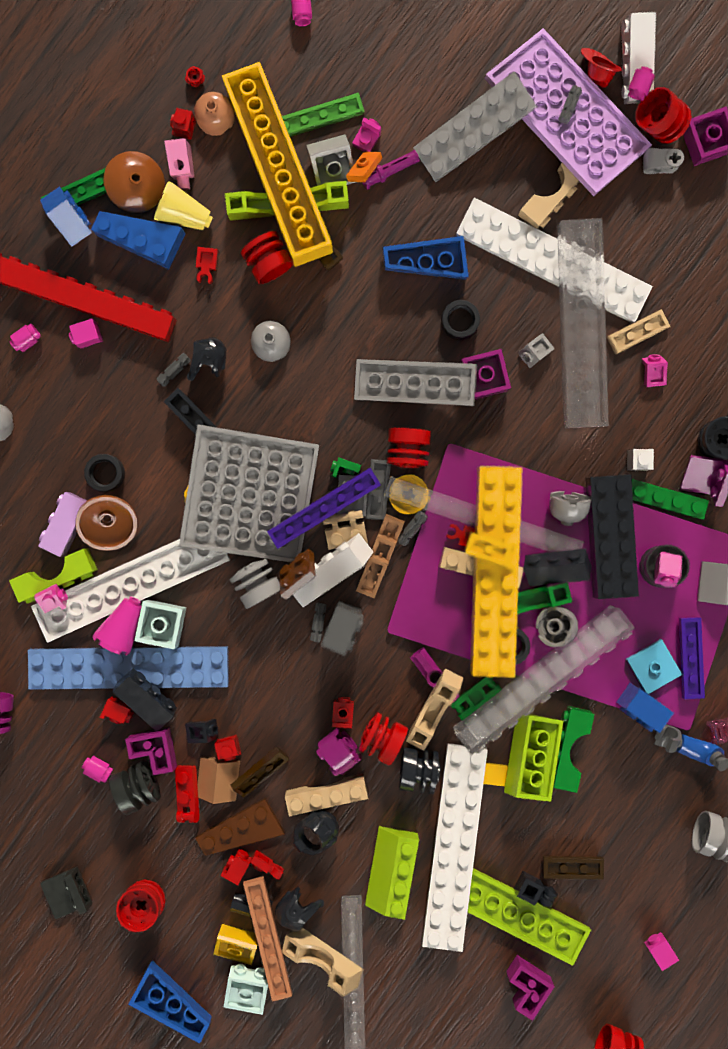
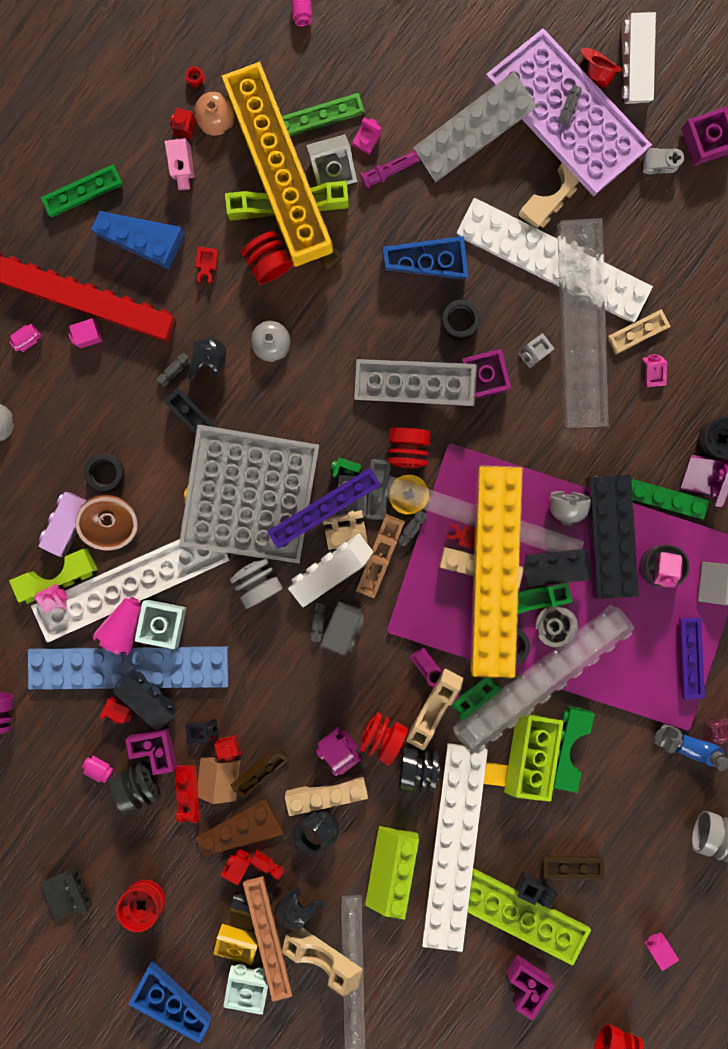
brick [40,186,92,246] -> none
dark orange dish [103,151,165,213] -> none
light yellow cone [154,181,213,230] -> none
reddish brown plate [279,548,316,600] -> none
red brick [332,697,354,728] -> none
orange plate [346,152,382,182] -> none
yellow plate [465,533,512,566] -> none
blue brick [617,683,674,733] -> none
medium azure plate [626,639,682,694] -> none
white brick [627,449,654,471] -> none
dark pink brick [628,66,655,101] -> none
red wheel [635,87,691,144] -> none

